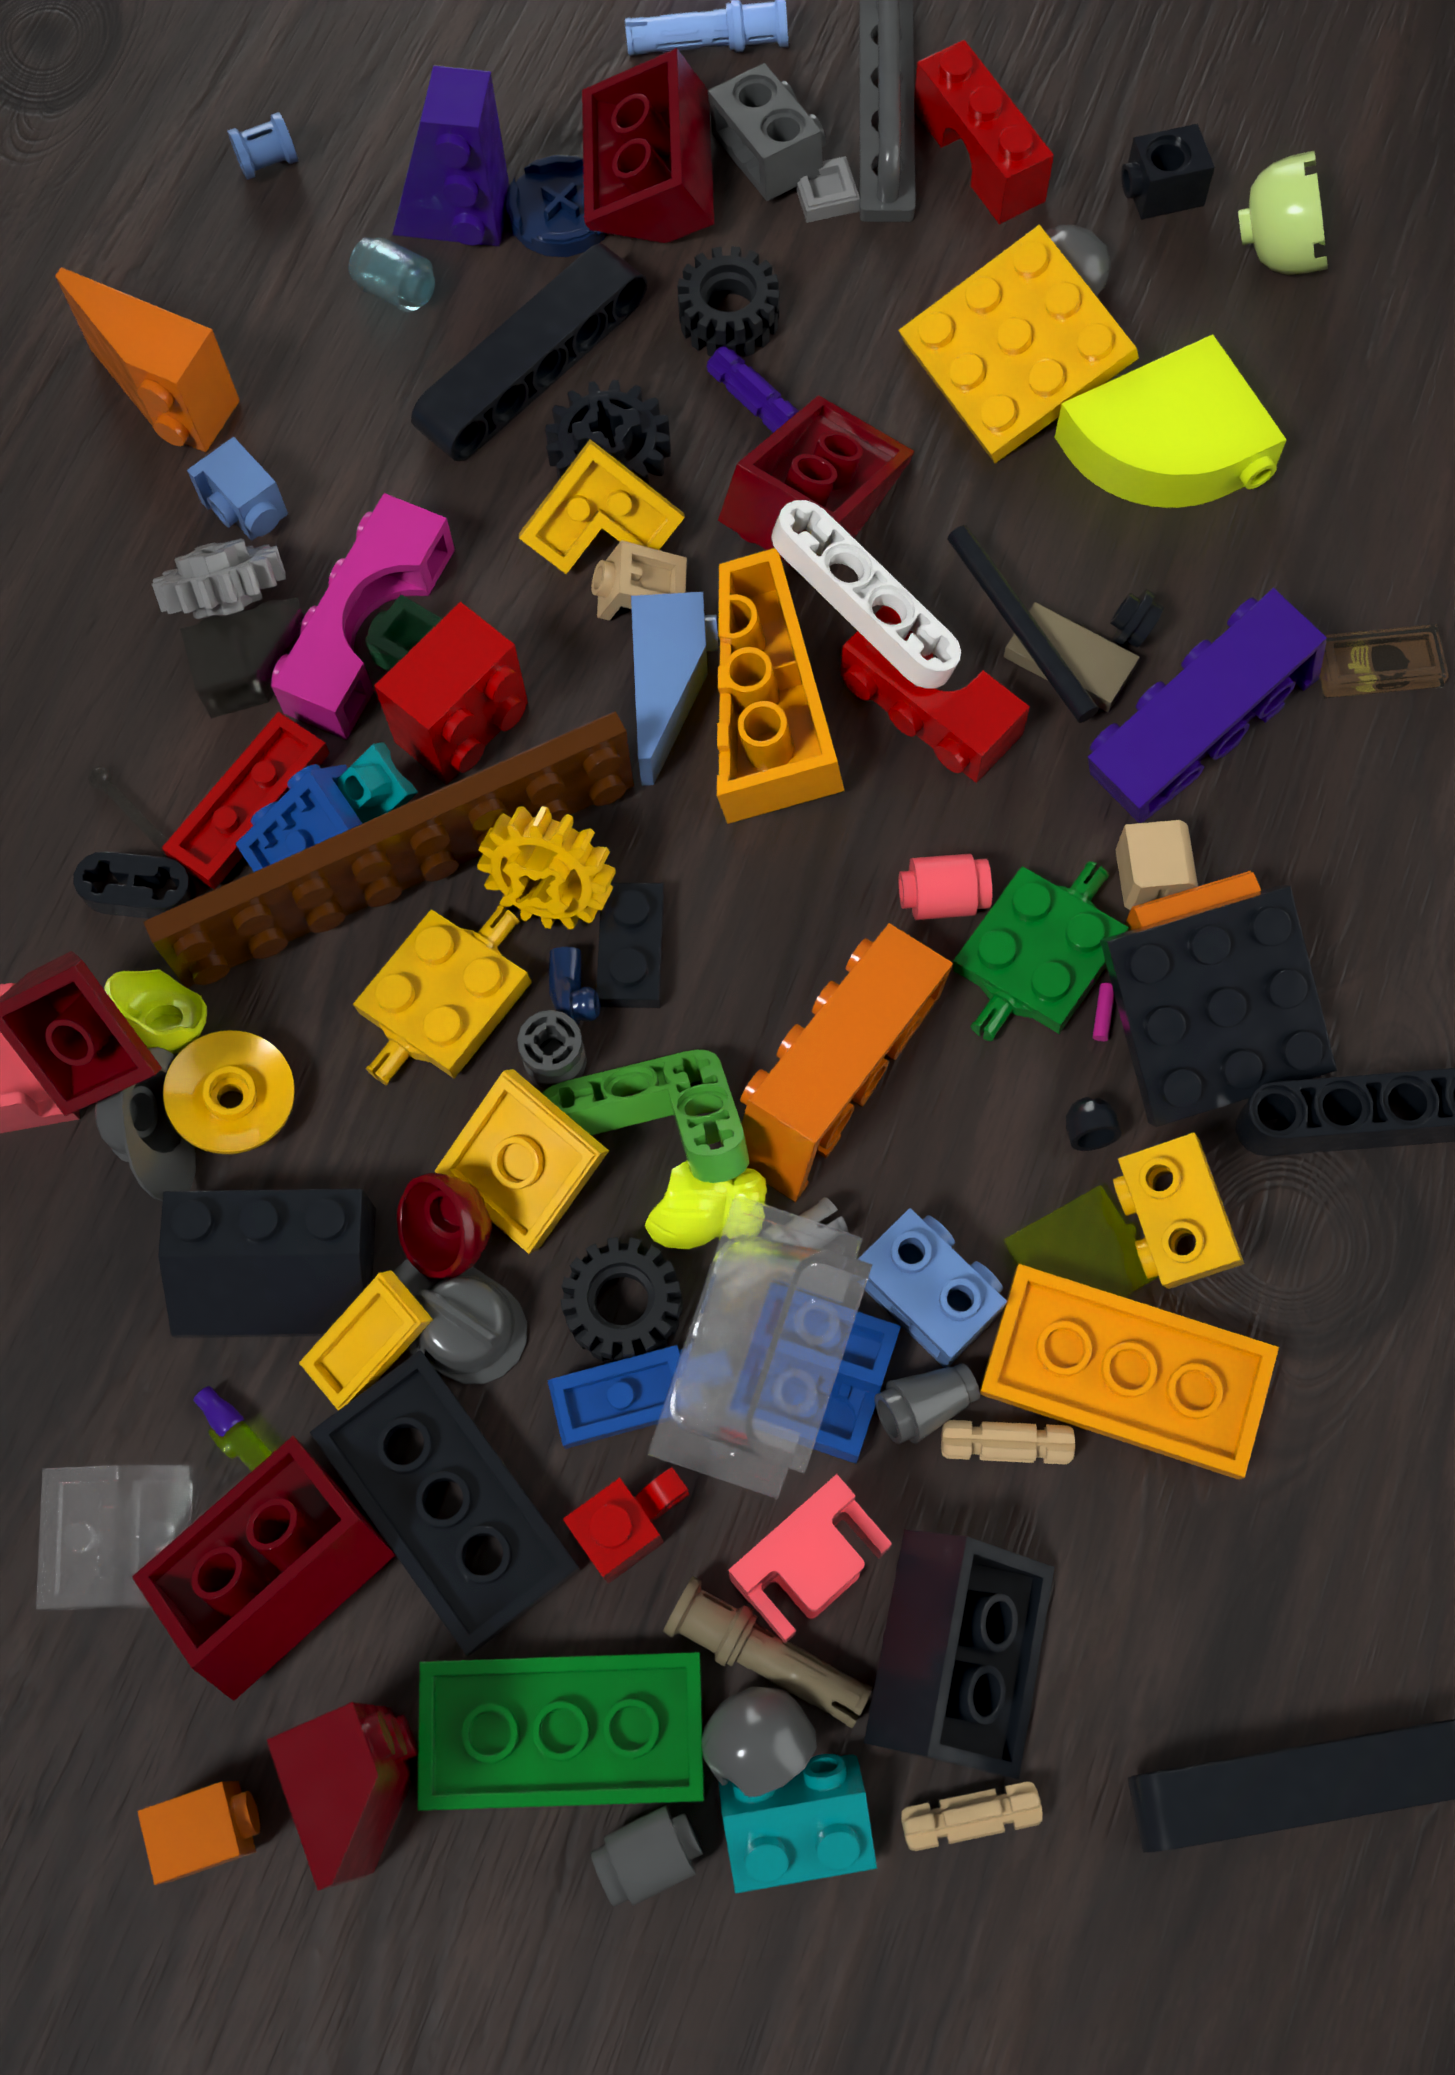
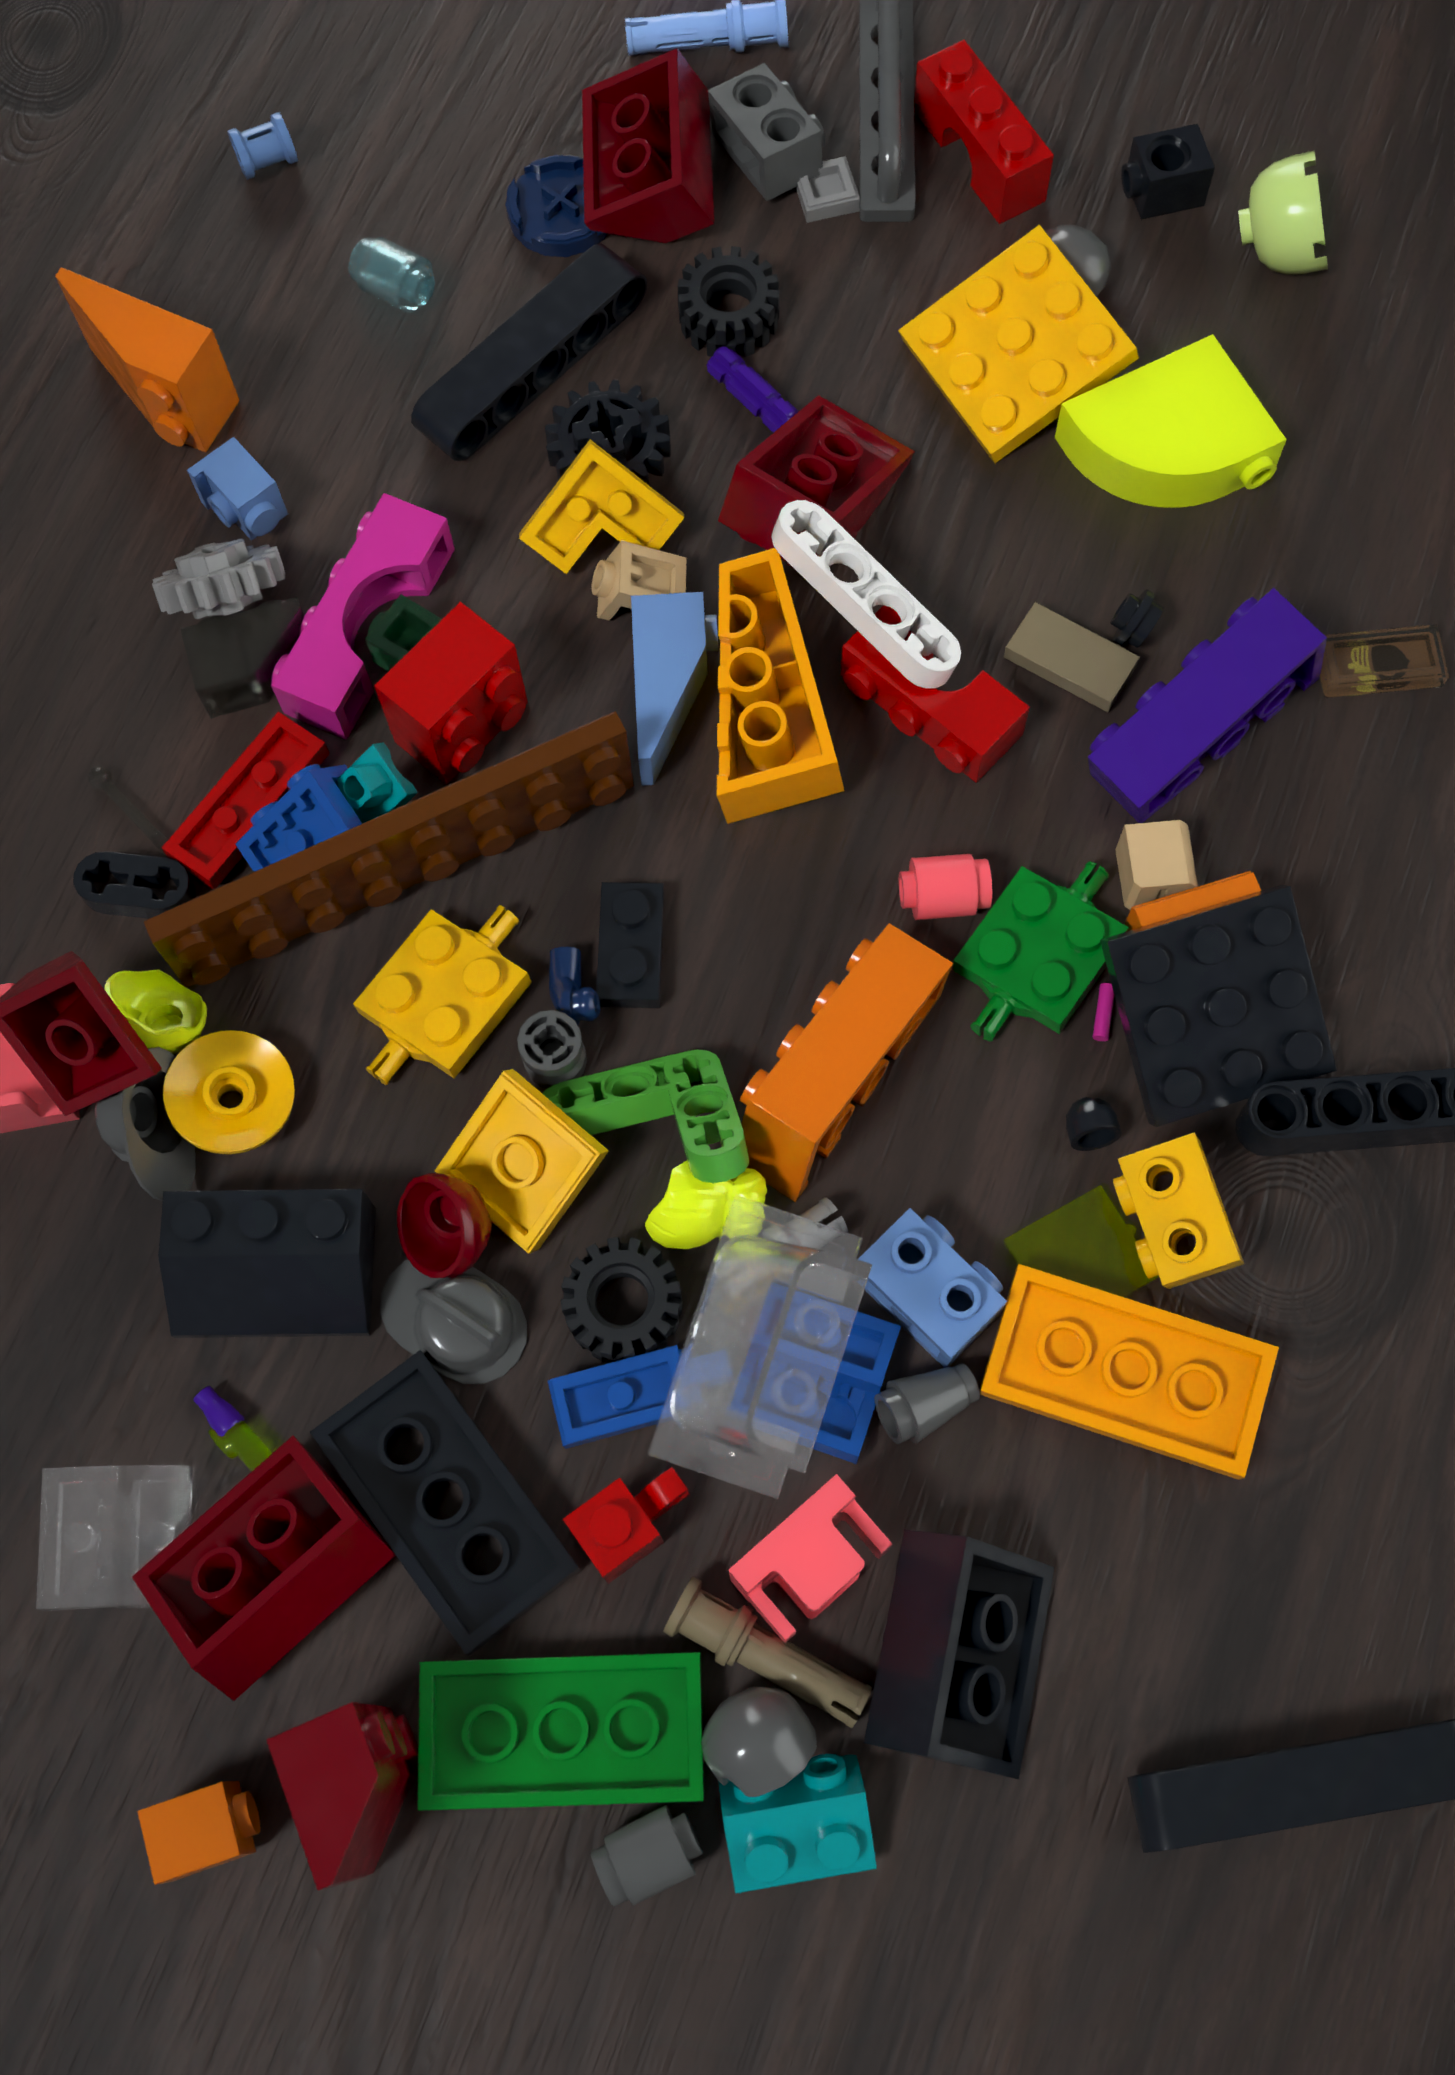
yellow tile [299,1270,433,1411] -> none
dark purple wedge [392,66,509,247] -> none
yellow gear [477,806,616,929] -> none
tan axle [901,1781,1042,1851] -> none
tan axle [941,1420,1075,1464] -> none
black bar [947,525,1099,723] -> none

